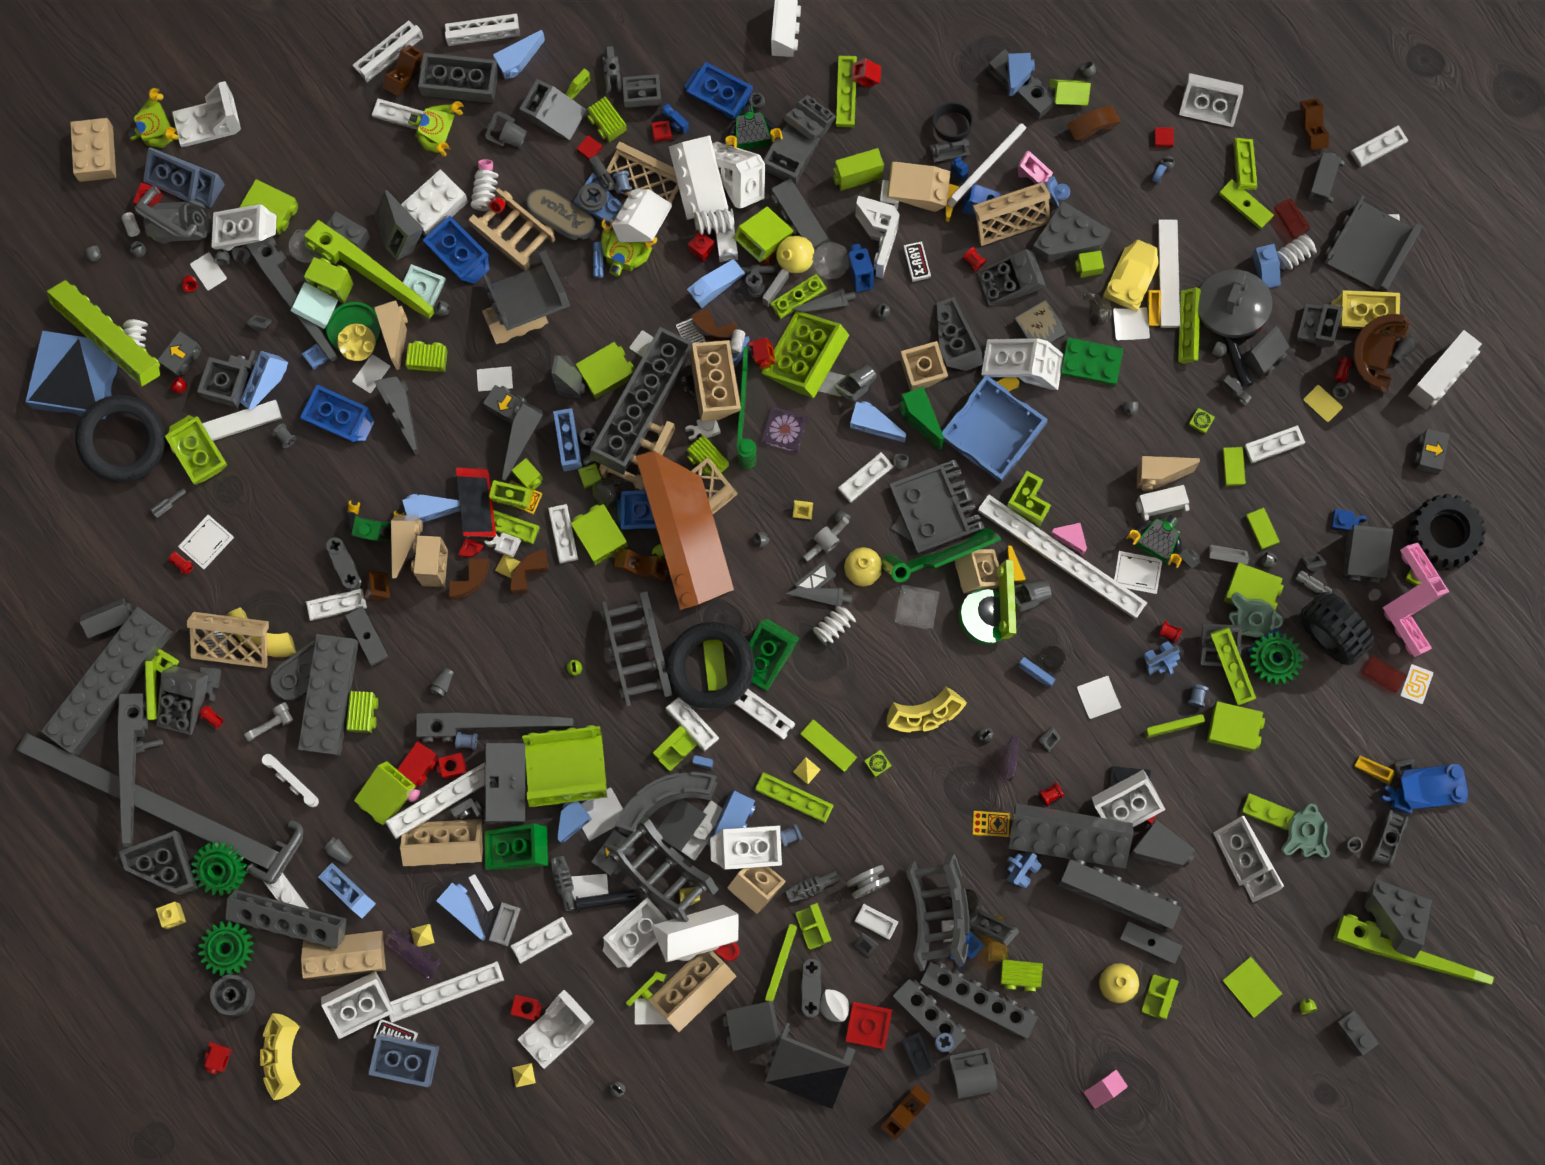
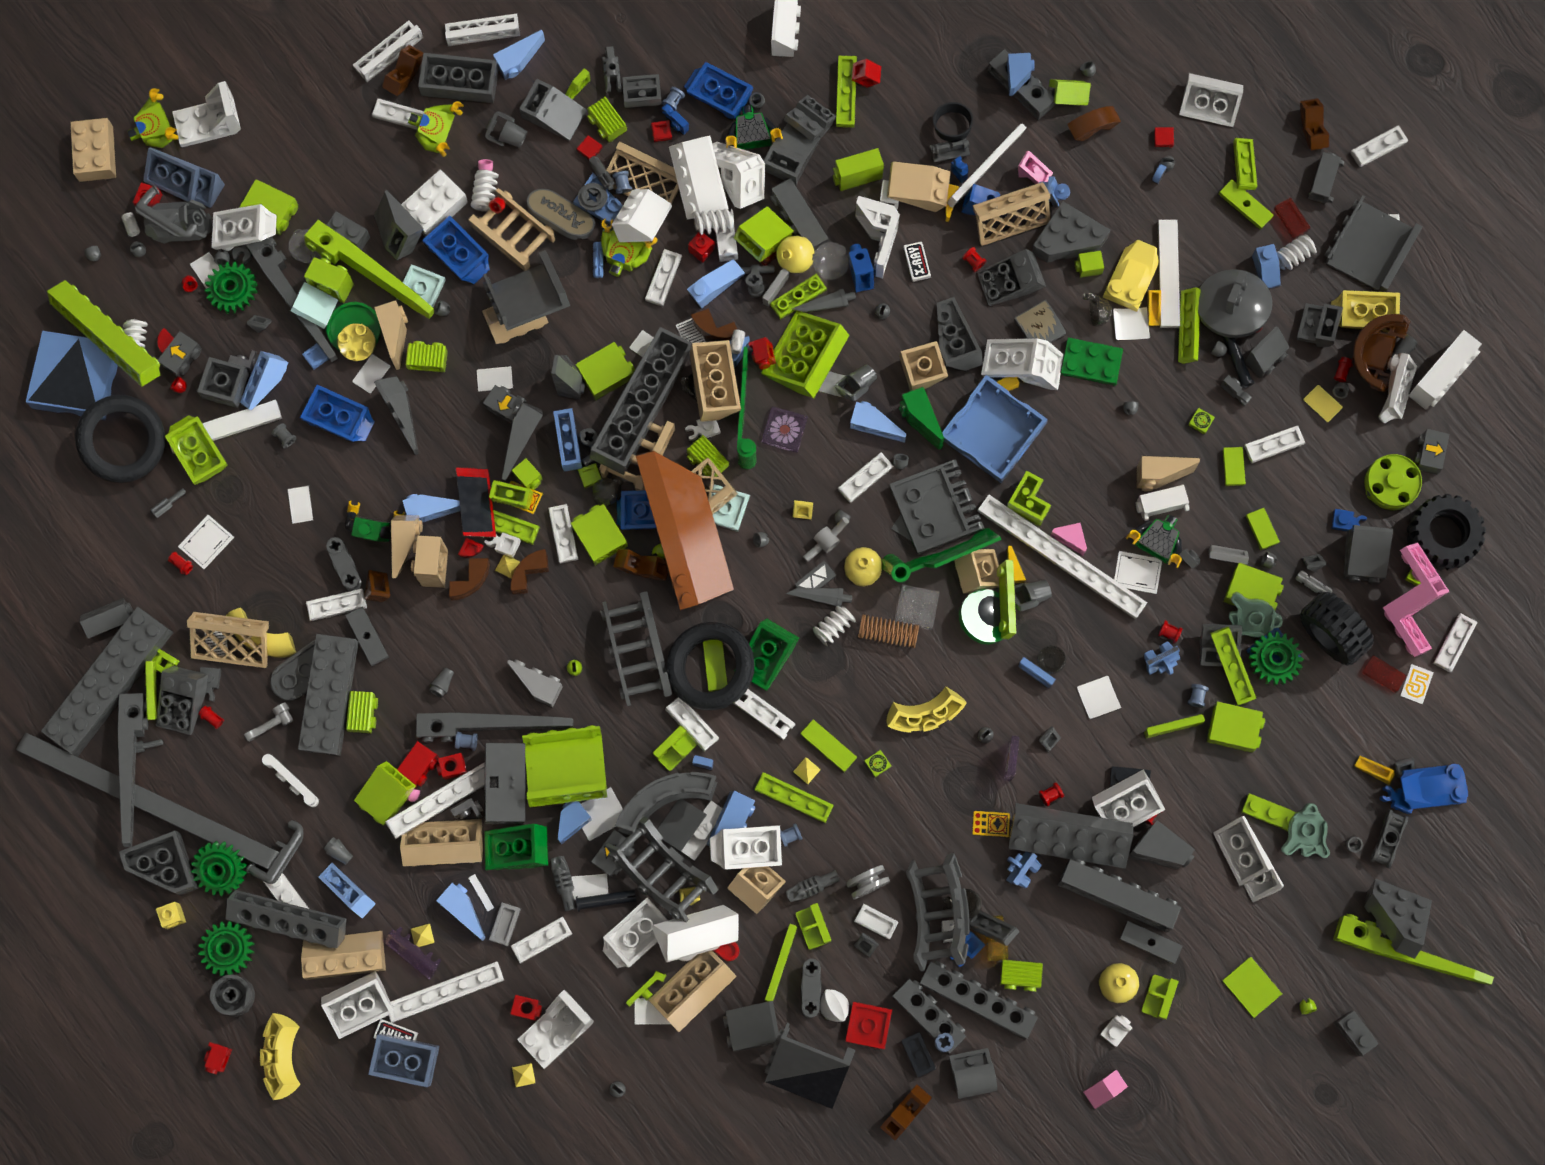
none -> red tile [158,328,174,354]
none -> green gear [205,262,258,313]
none -> white sticker [288,486,313,524]
none -> light grey slope [508,659,563,707]
none -> white tile [645,249,682,307]
none -> sand blue bush [662,86,685,111]
none -> light aqua tile [712,484,750,532]
none -> medium nougat piece [858,614,919,648]
none -> white bracket [1100,1015,1132,1047]
none -> lime piece [1364,454,1422,510]
none -> white slope [1379,353,1417,423]
none -> white tile [1433,613,1477,673]

